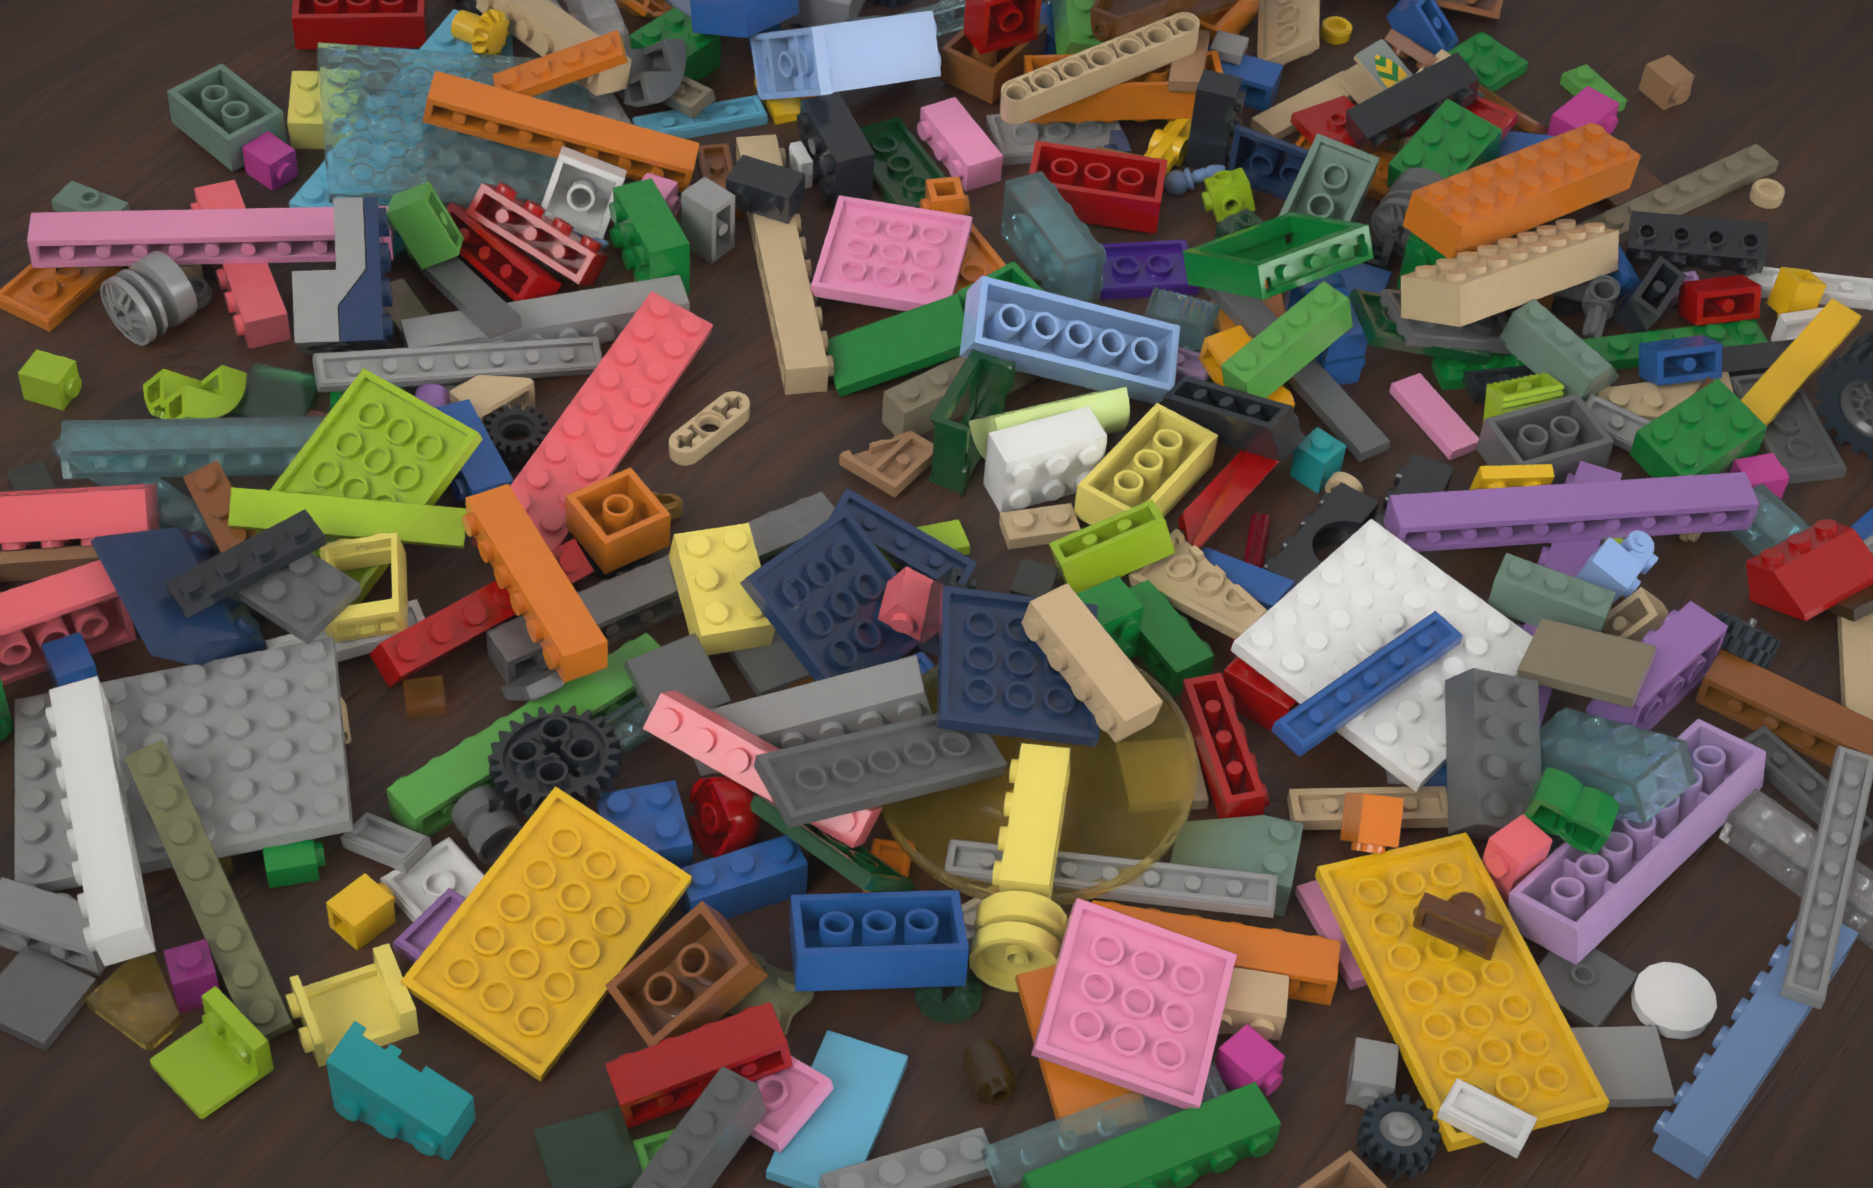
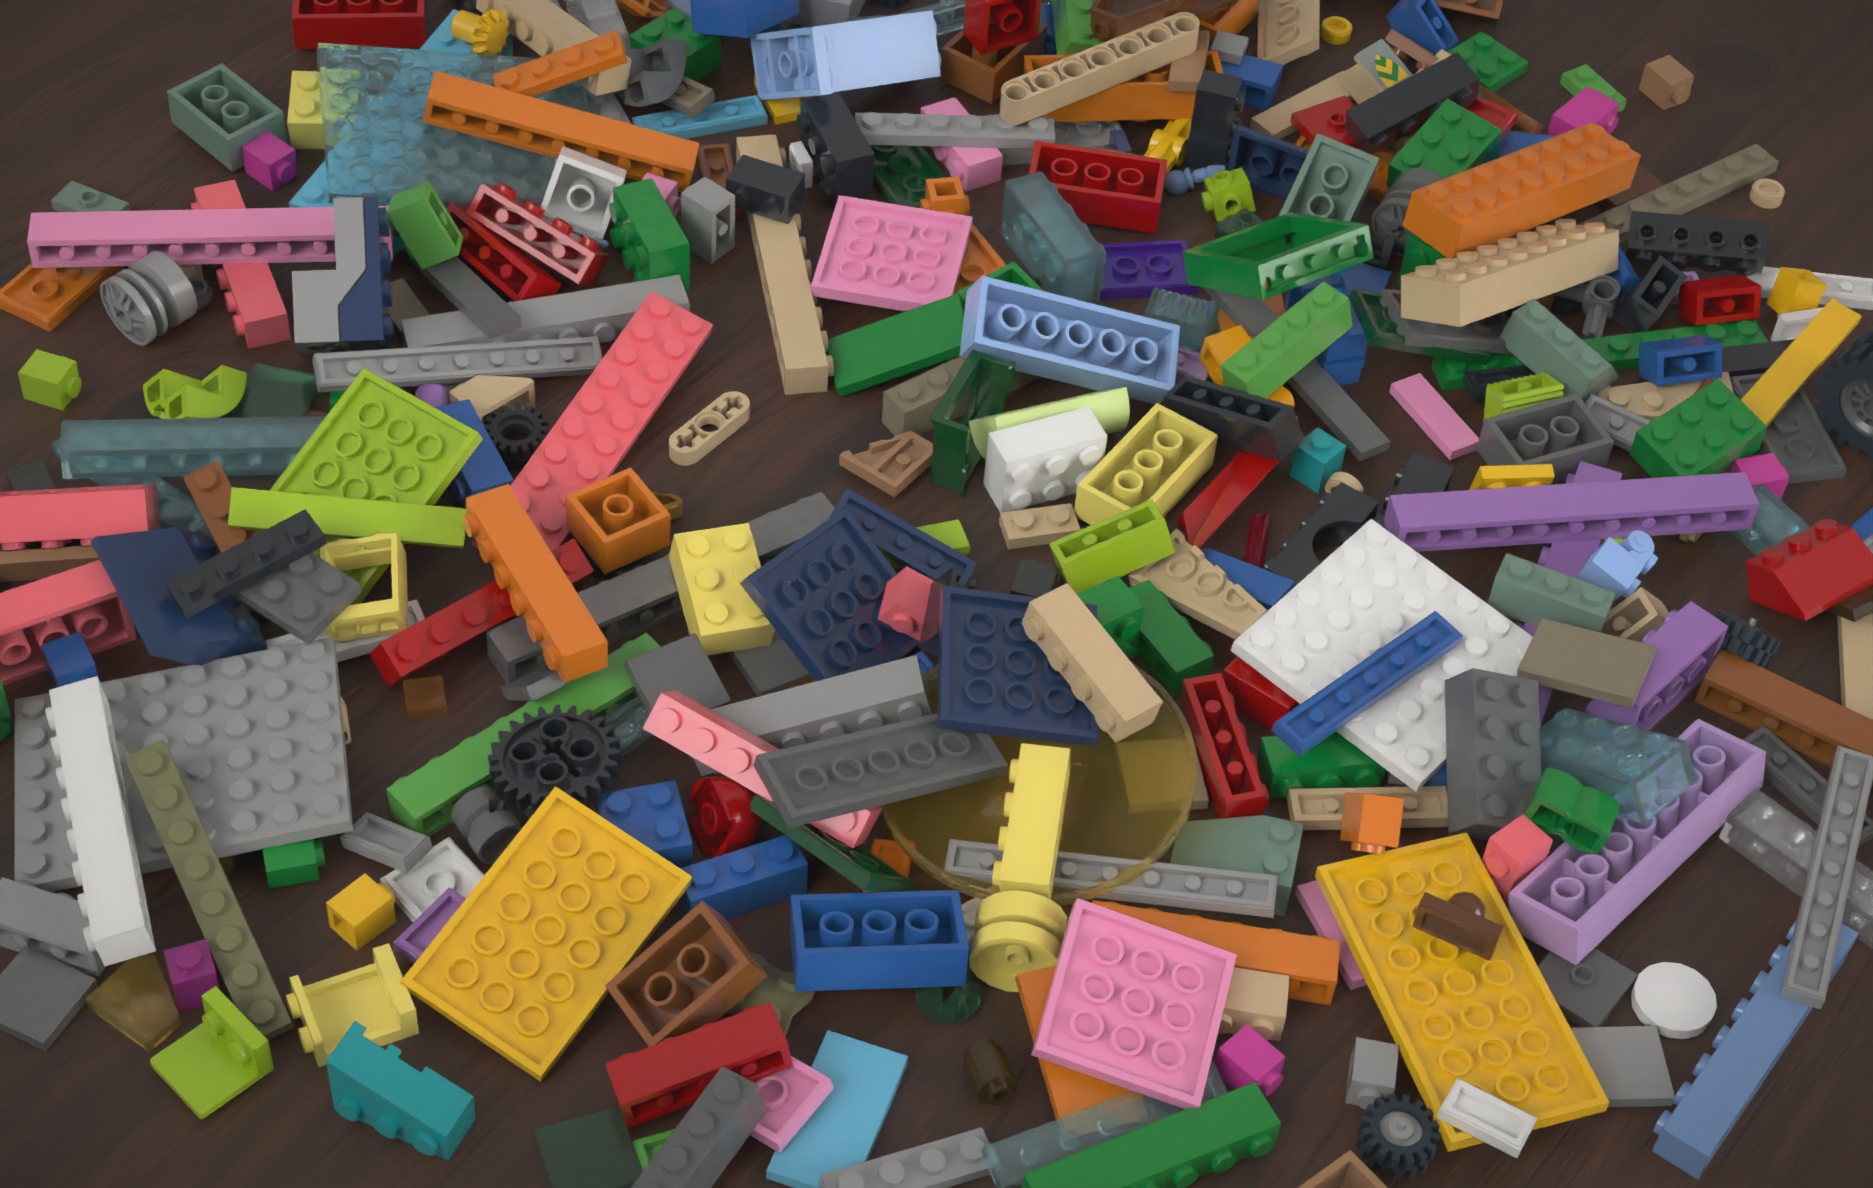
none -> light grey plate [855,112,1055,149]
none -> green brick [1256,732,1386,799]

